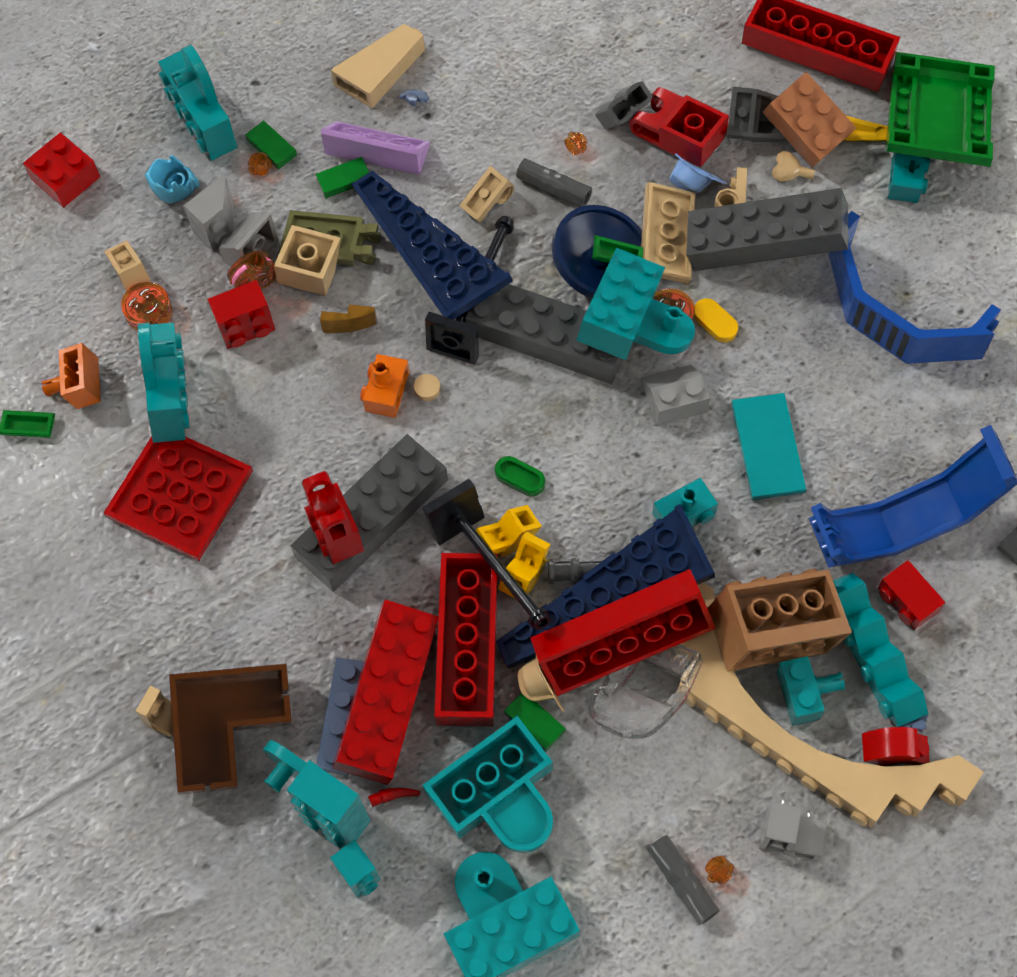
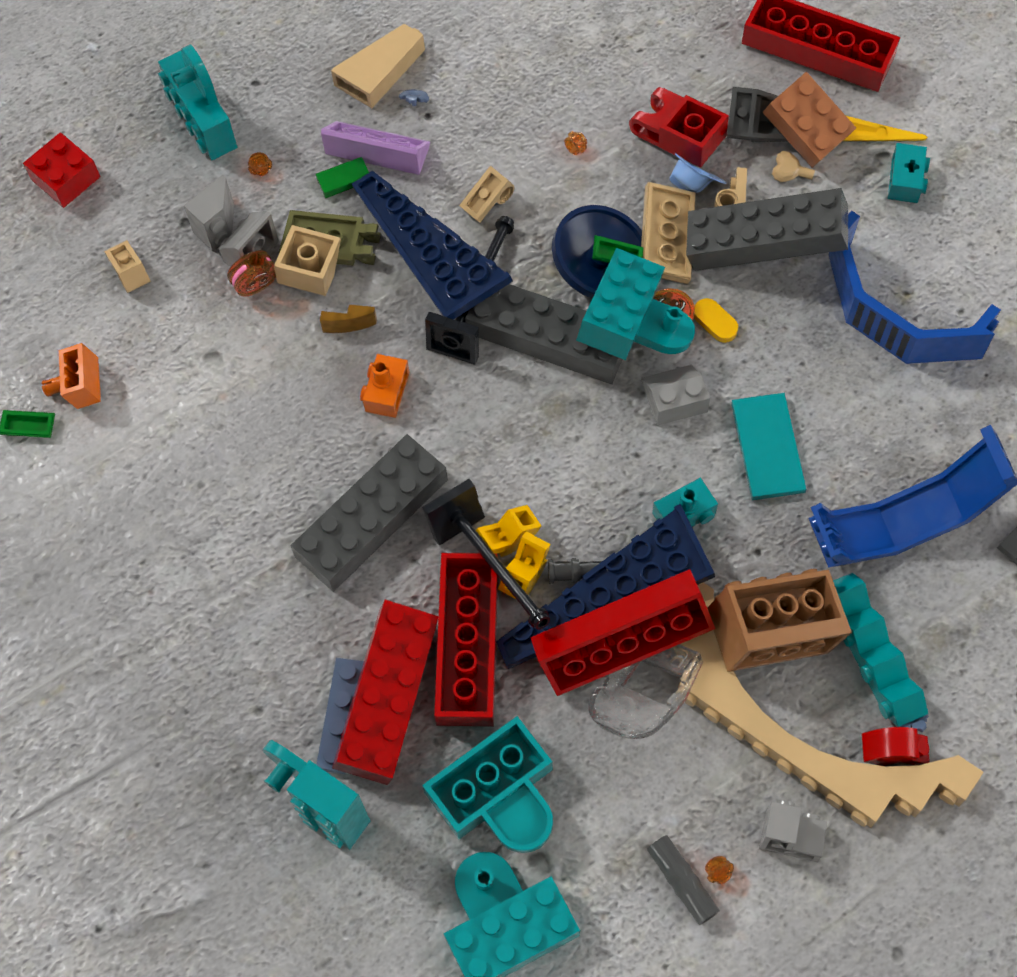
red plate [103,436,253,561] -> none
clear orange head [121,282,173,331] -> none
tan plate [136,686,173,737] -> none
teal brick [138,322,190,443] -> none
medium azure hair [145,155,200,203] -> none
reddish brown piece [169,664,292,795] -> none
red brick [207,280,276,349] -> none
green tile [245,120,297,170] -> none
red brick [302,471,364,564] -> none
teal brick [330,839,381,897] -> none
red helmet [368,788,420,807] -> none
tan tile [414,374,441,401] -> none
green tile [495,456,545,497] -> none
green tile [504,693,566,752] -> none
dark grey axle [516,158,593,206] -> none
tan piece [517,656,564,712] -> none
dark grey brick [595,81,652,129] -> none
teal brick [776,656,845,726] -> none
red brick [878,560,946,631] -> none
green slope [885,52,995,167] -> none

